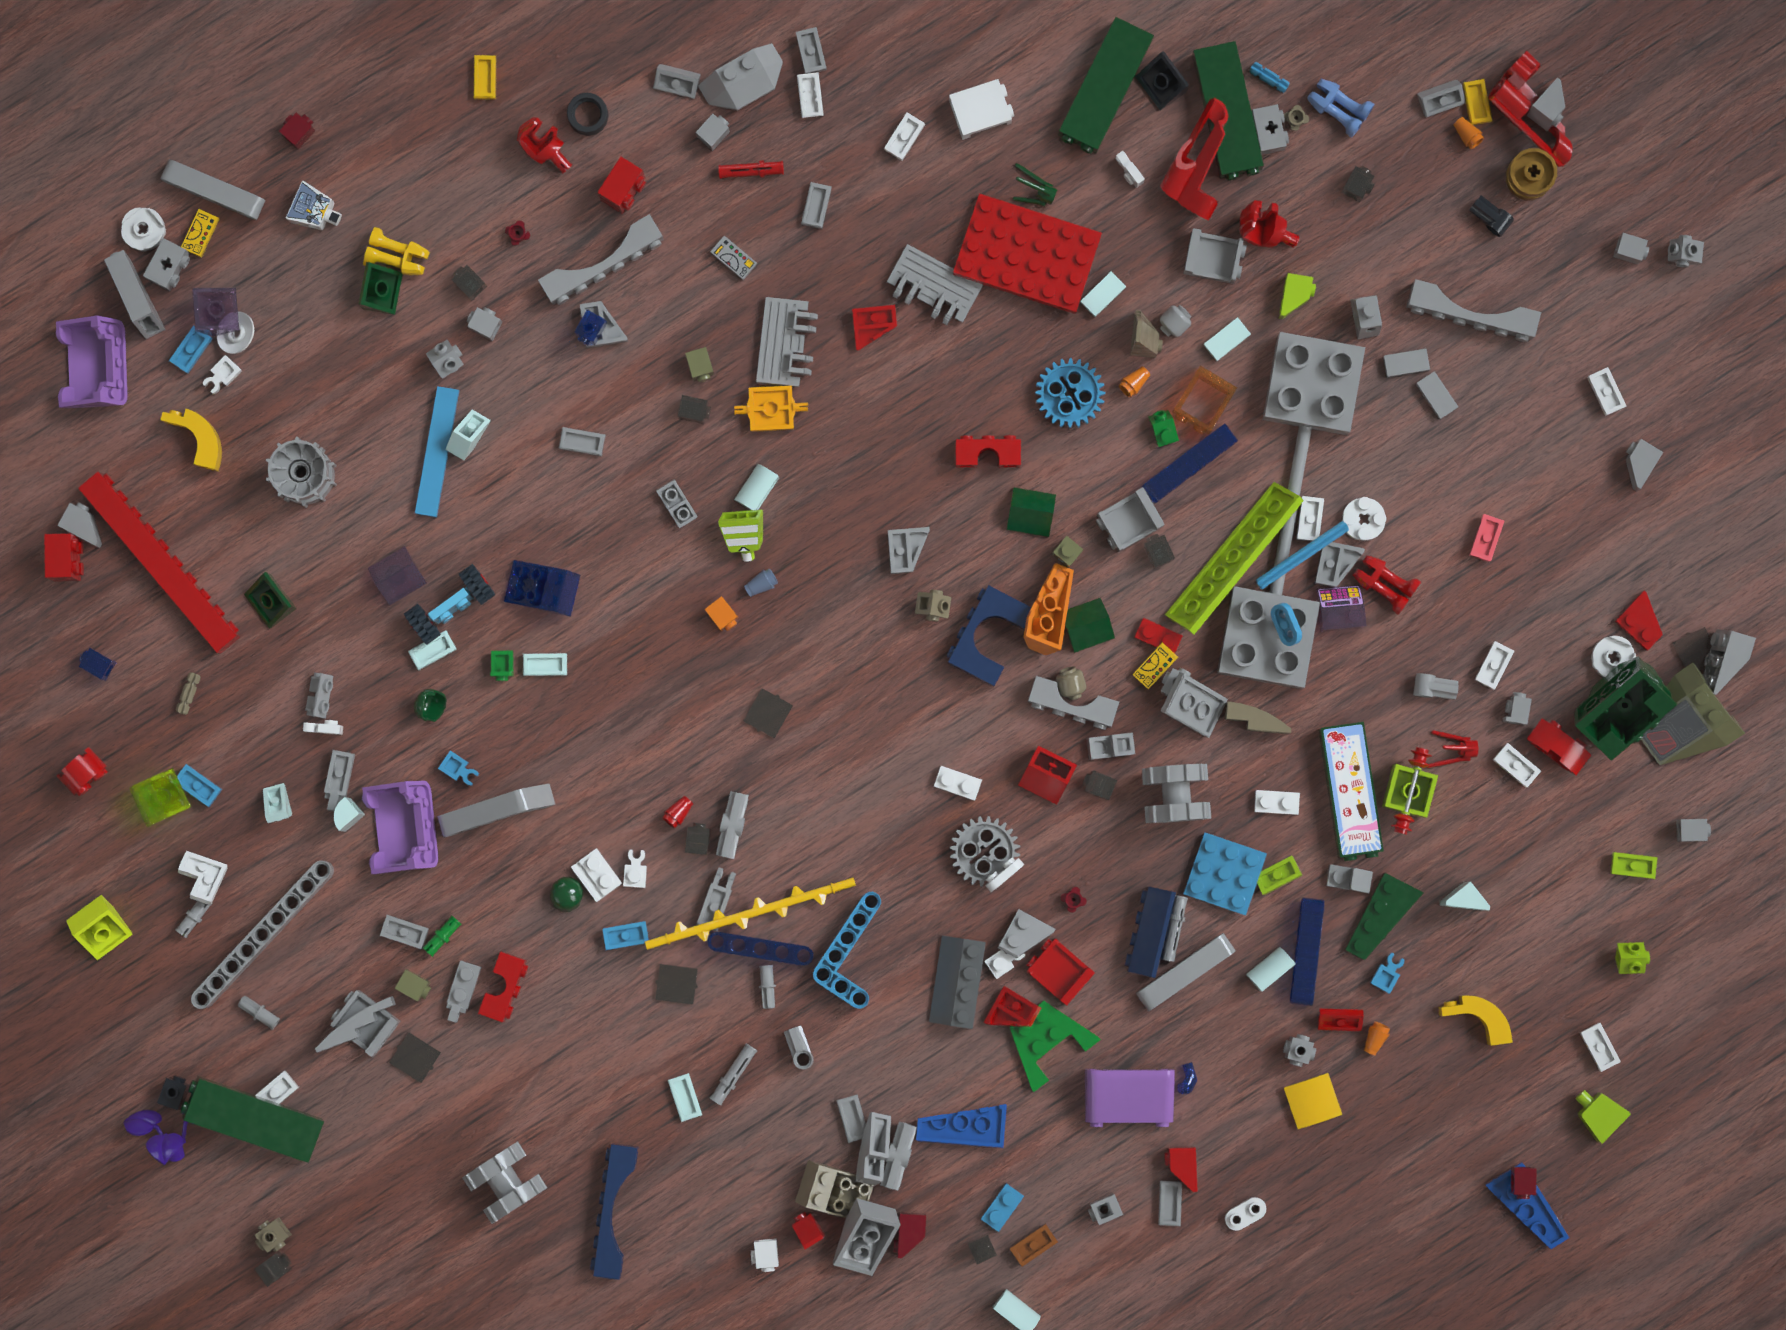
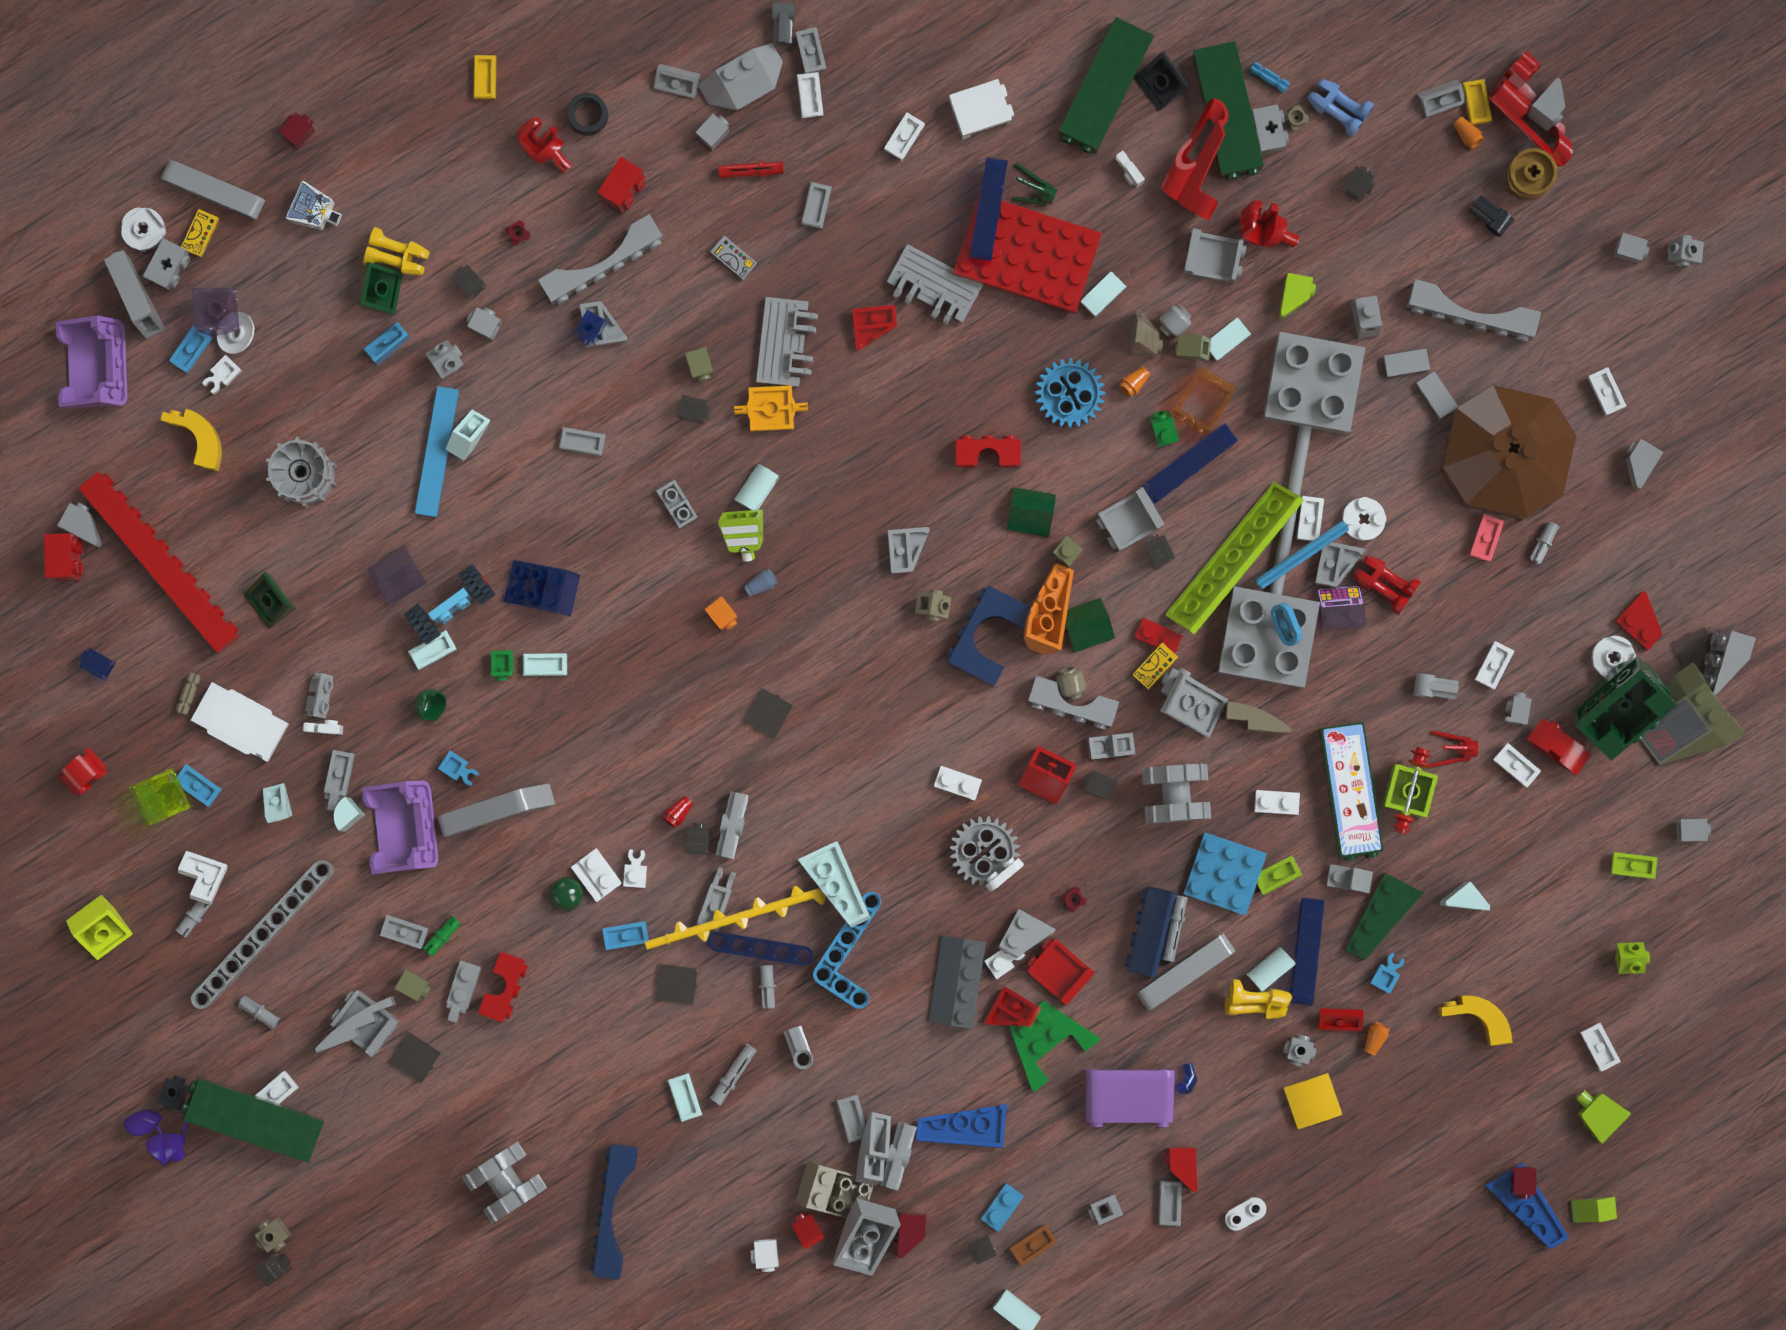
none -> white piece [191,682,289,762]
none -> dark azure hinge [363,321,411,365]
none -> dark grey piece [772,2,795,46]
none -> light aqua wing [798,841,871,927]
none -> clear blue beam [970,157,1008,262]
none -> olive brick [1175,334,1211,361]
none -> yellow piece [1225,979,1292,1019]
none -> reddish brown windscreen [1439,385,1576,521]
none -> light grey axle [1530,521,1560,564]
none -> lime slope [1571,1196,1617,1222]

